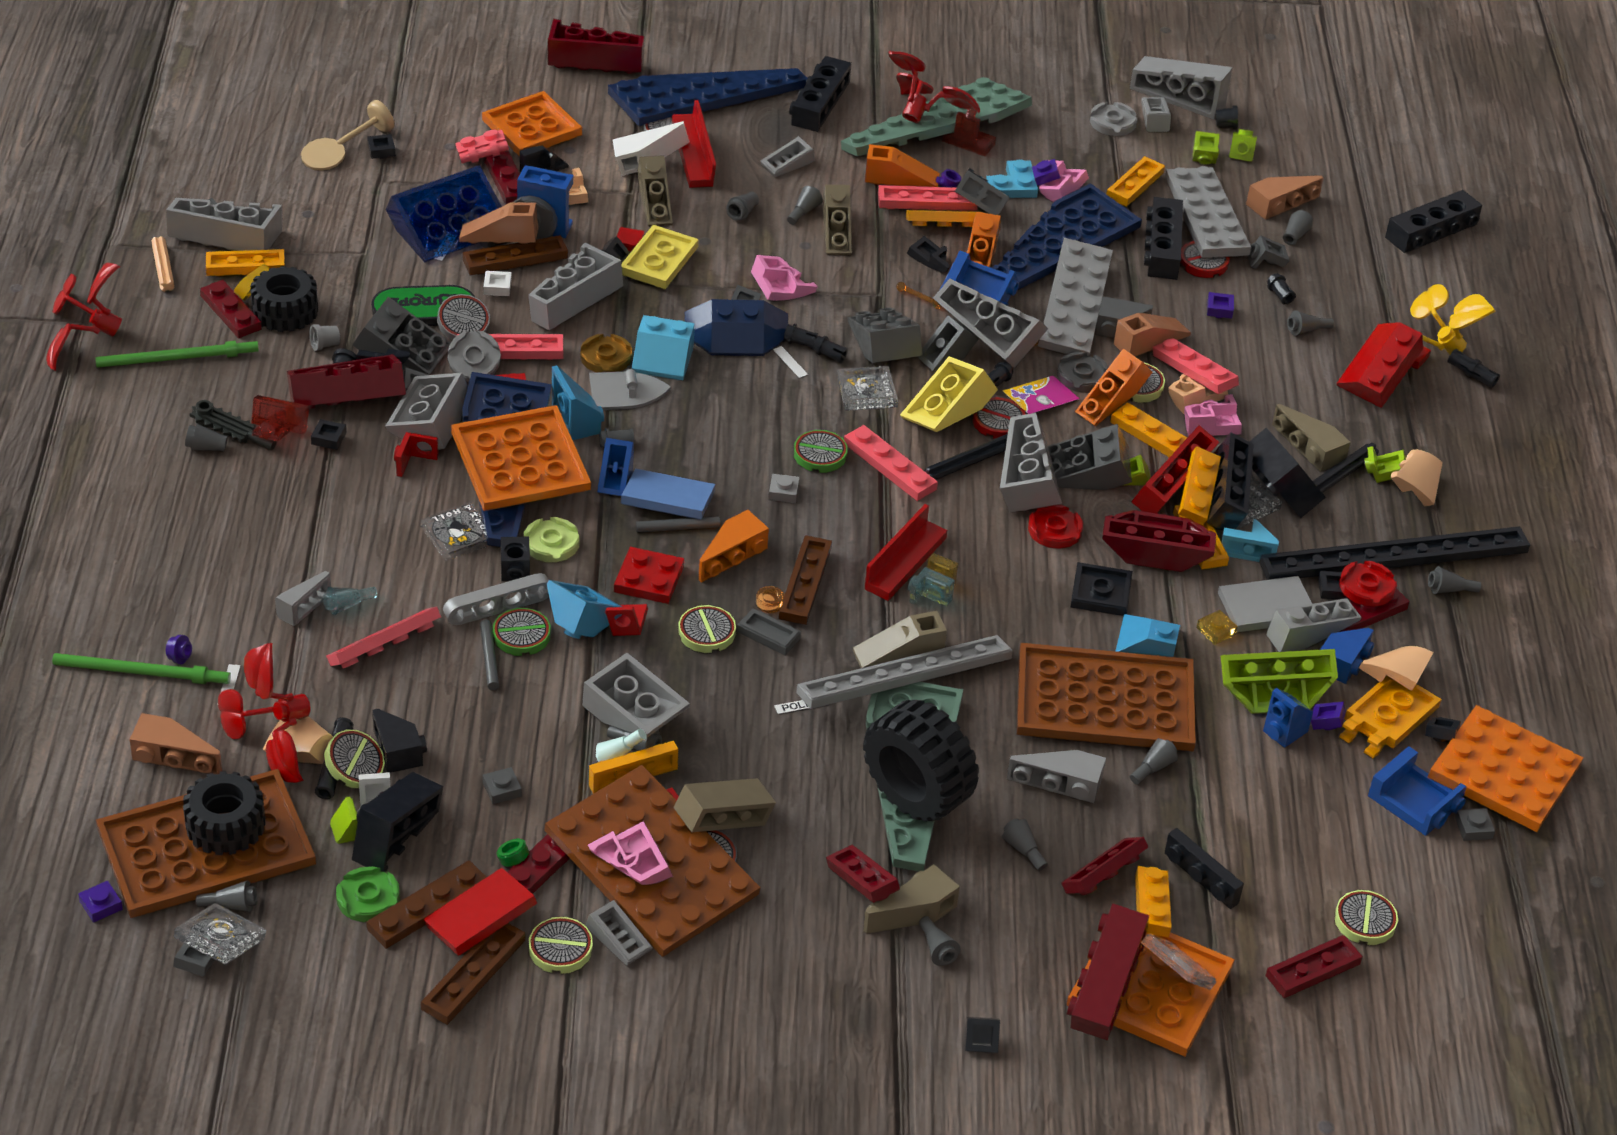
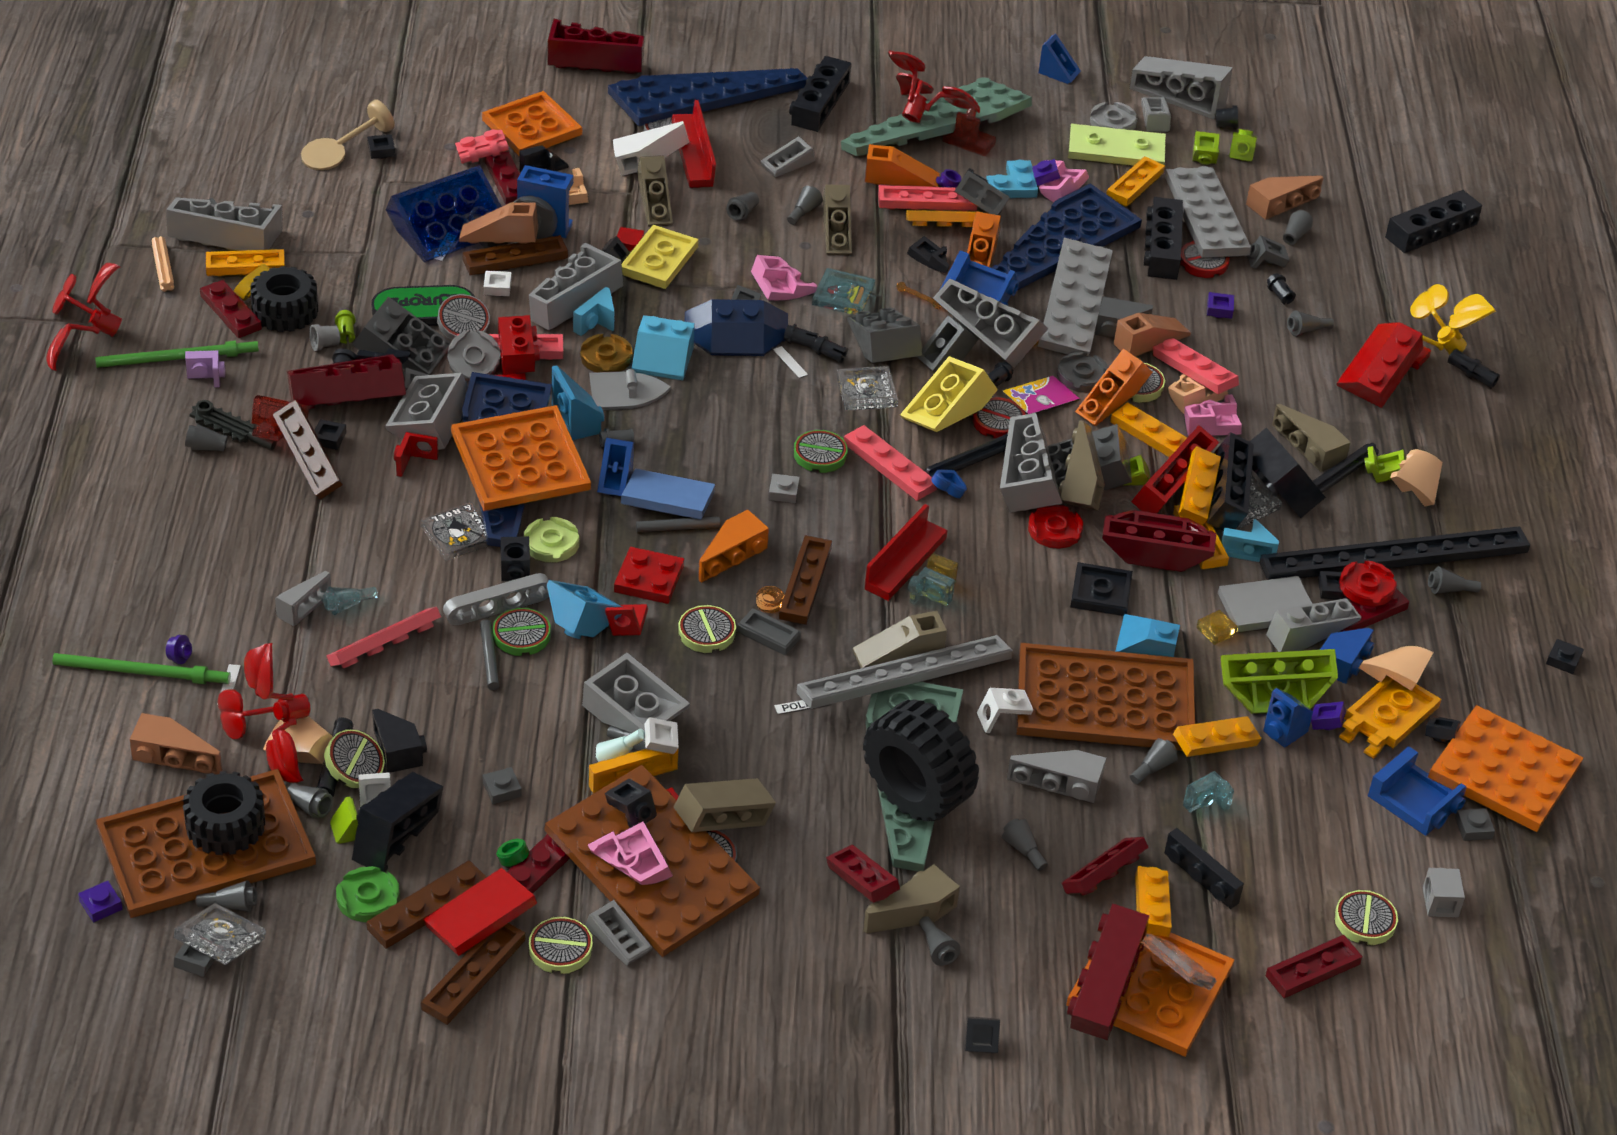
none -> lavender bracket [185,350,225,387]
none -> plate [273,400,343,500]
none -> dark grey cone [287,783,333,818]
none -> lime pin [335,310,356,344]
none -> red brick [498,315,540,374]
none -> medium azure slope [573,287,615,336]
none -> black bracket [605,779,657,828]
none -> white plate [645,717,678,754]
none -> clear light blue tile [812,268,876,315]
none -> blue tile [931,470,967,498]
none -> white bracket [977,688,1033,733]
none -> blue slope [1039,33,1081,84]
none -> dark tan slope [1059,420,1105,511]
none -> yellowish green plate [1068,124,1166,166]
none -> light orange plate [1173,716,1262,757]
none -> clear light blue bracket [1183,771,1234,813]
none -> light grey brick [1423,868,1465,918]
none -> black plate [1546,639,1584,674]

